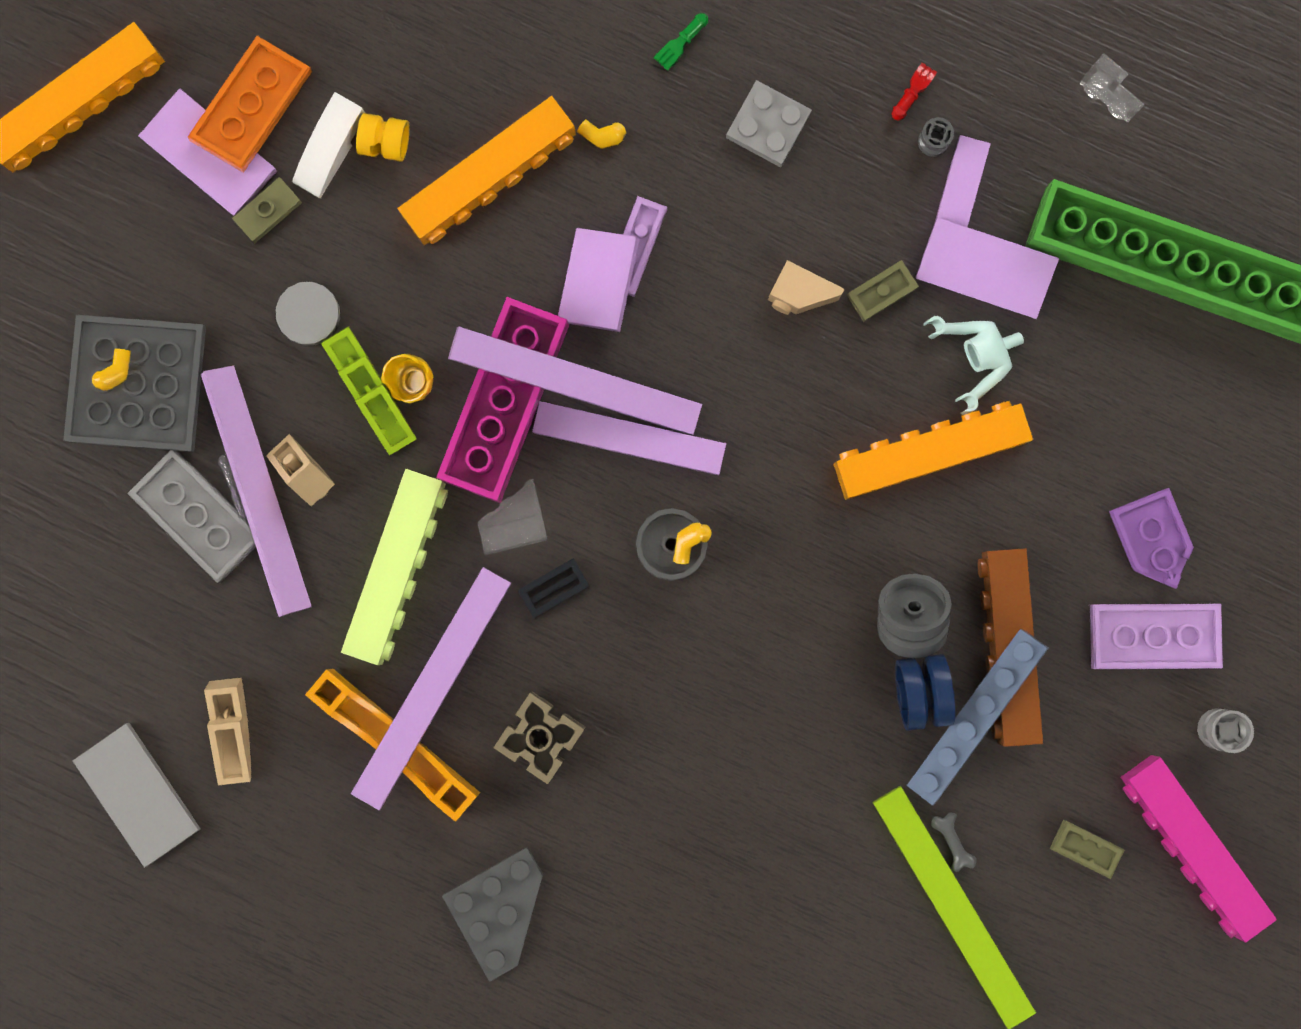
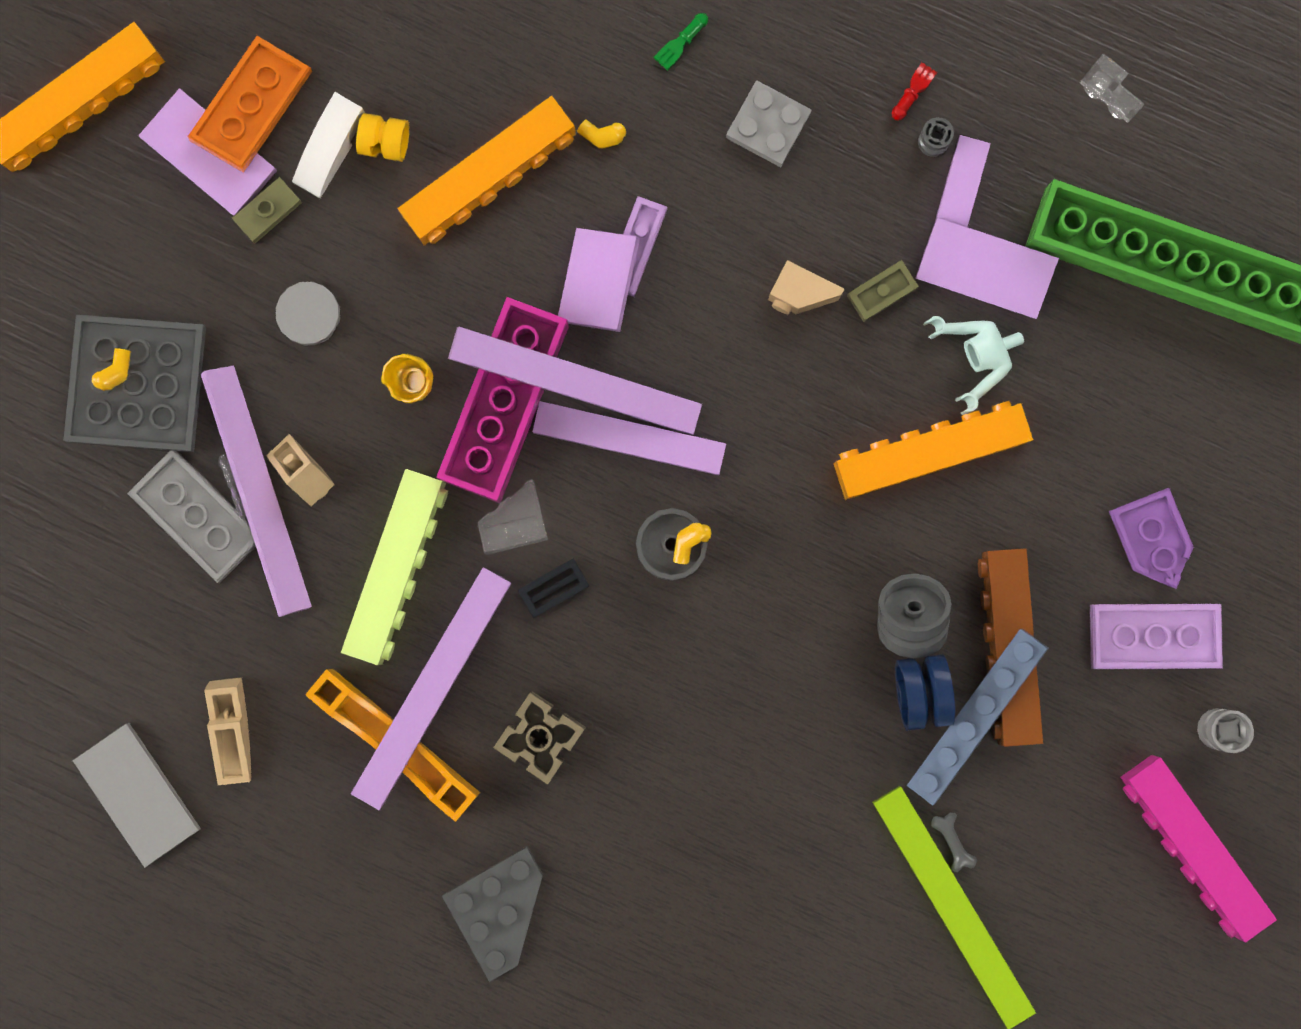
lime slope [321,326,417,456] -> none
olive plate [1050,819,1125,879] -> none

